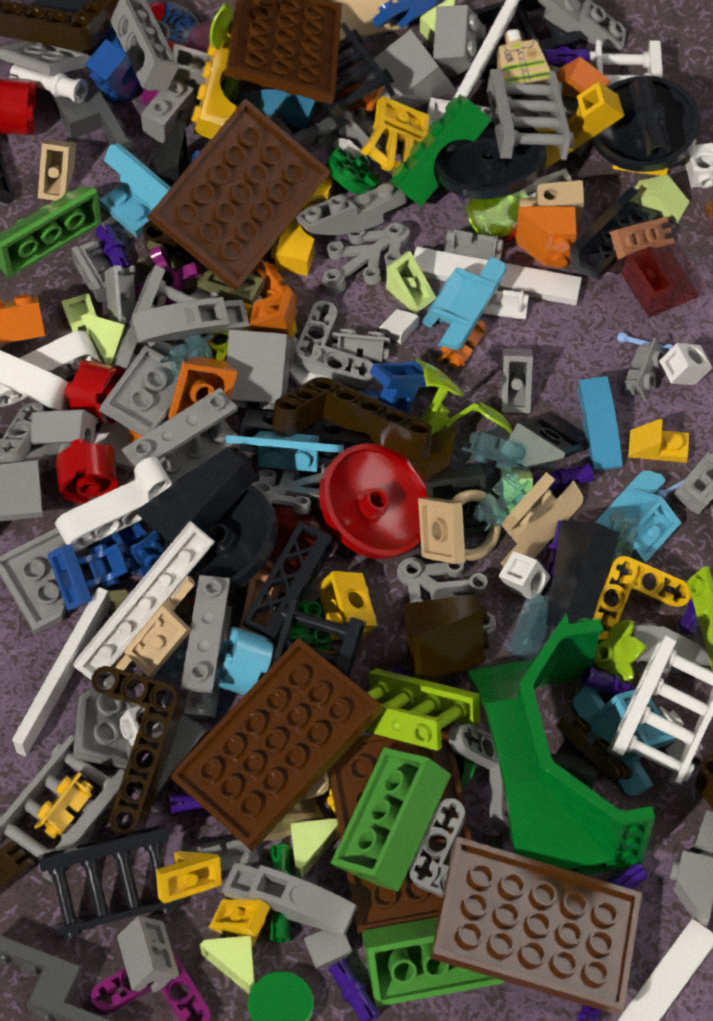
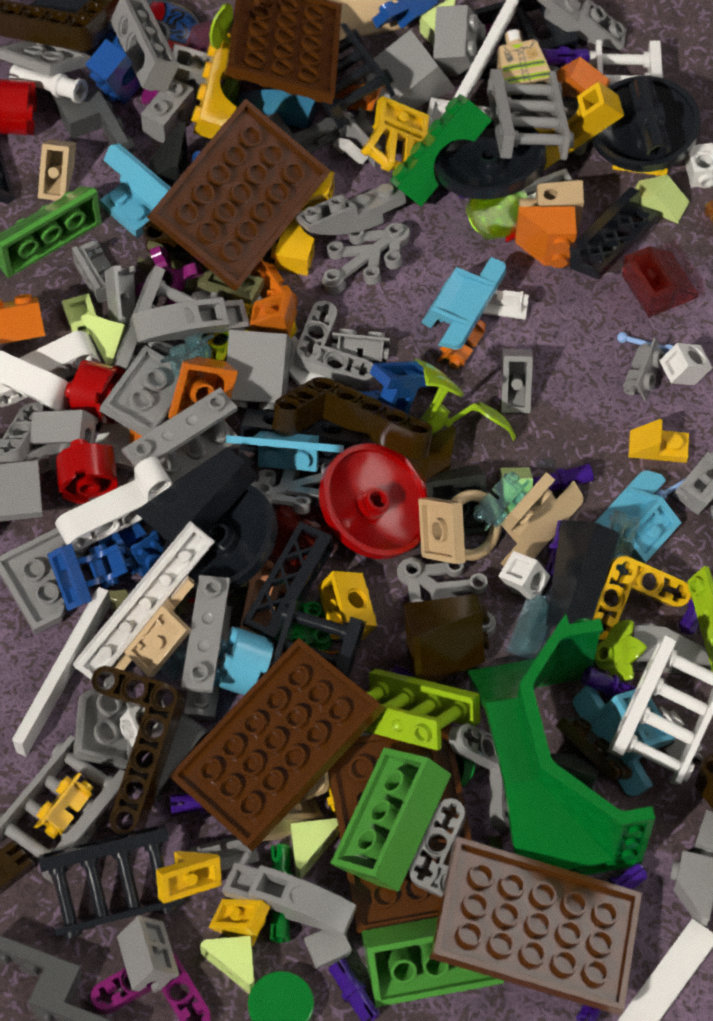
dark purple pin [95,223,133,268] -> none
green tile [326,147,380,195] -> none
white slope [379,309,419,345] -> none
yellowish green slope [386,251,436,314] -> none
white tile [414,247,582,306] -> none
light grey hinge [445,228,504,260] -> none
clear light blue hinge [462,431,526,472] -> none
pearl dark grey slope [502,415,586,468] -> none
dark azure slope [577,376,623,471] -> none
nougat hinge [610,216,675,259] -> none

